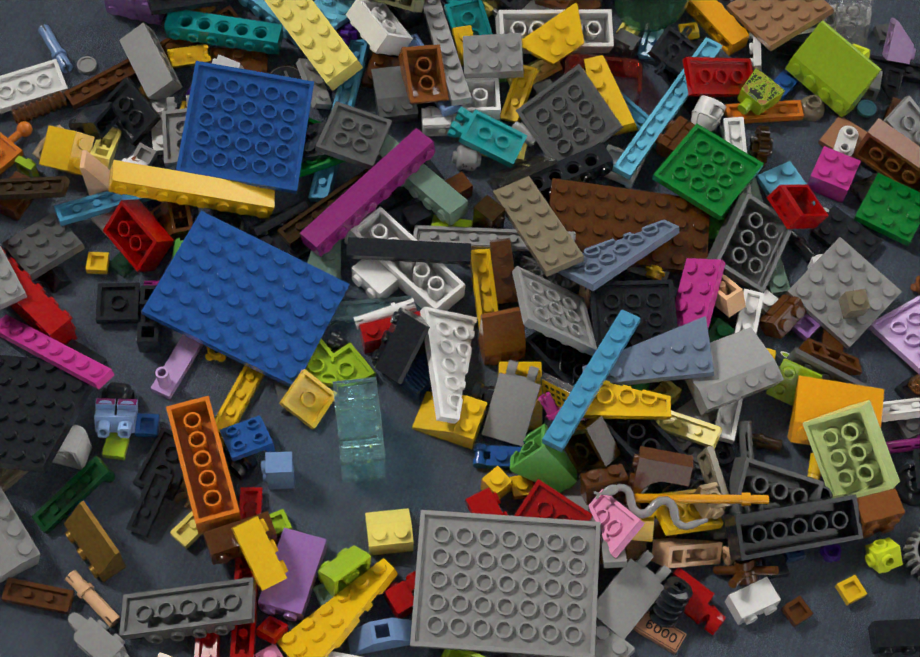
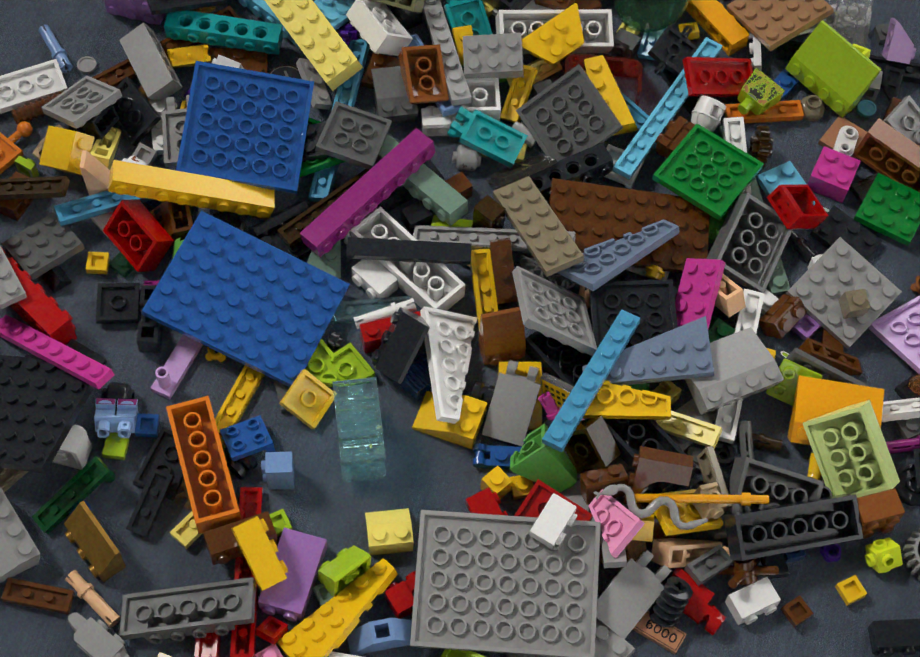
none -> light grey plate [41,76,122,129]
none -> white brick [529,493,578,550]
none -> dark grey plate [685,544,734,586]

